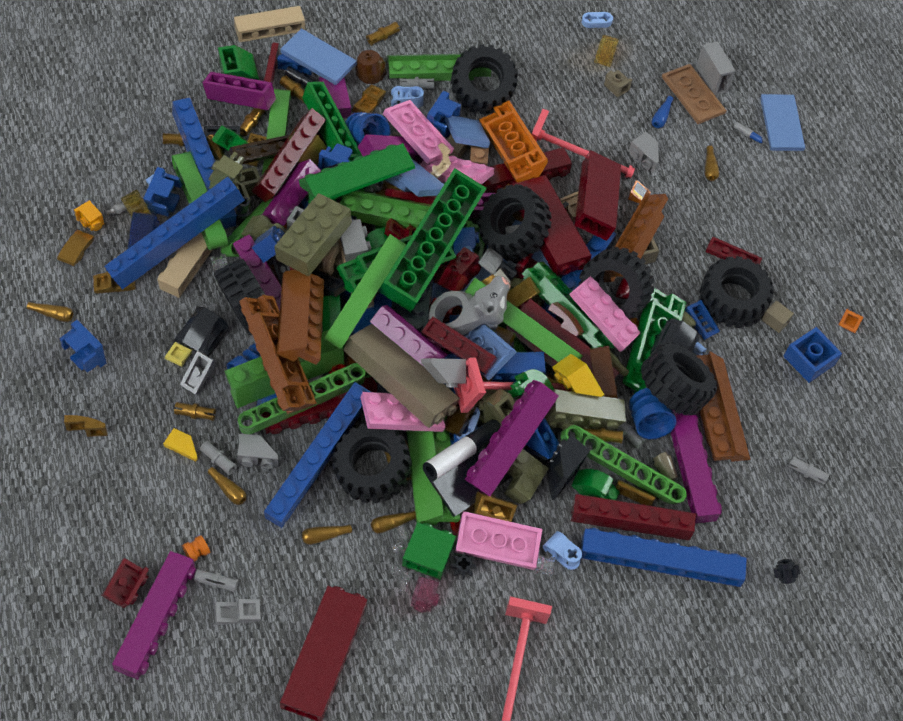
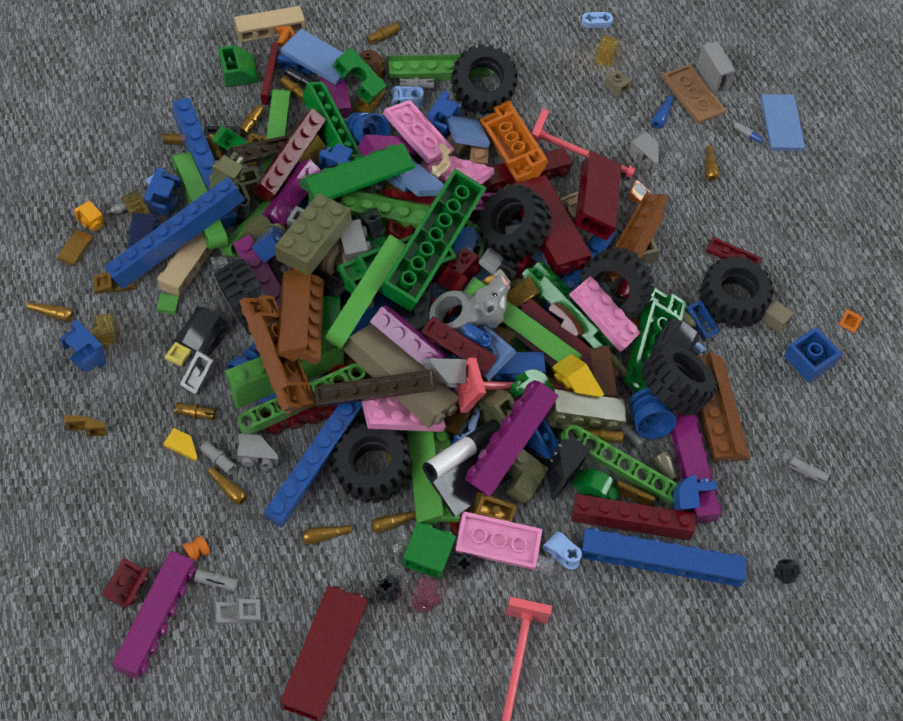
magenta brick [202,72,276,110] -> none
none -> clear yellow brick [91,313,118,345]
none -> bright green tile [156,293,180,315]
none -> orange bracket [276,26,295,48]
none -> dark brown tile [315,369,435,408]
none -> green arch [332,48,387,104]
none -> black piece [358,207,386,238]
none -> black gear [374,576,402,604]
none -> blue arm [461,322,492,348]
none -> blue brick [673,475,717,510]

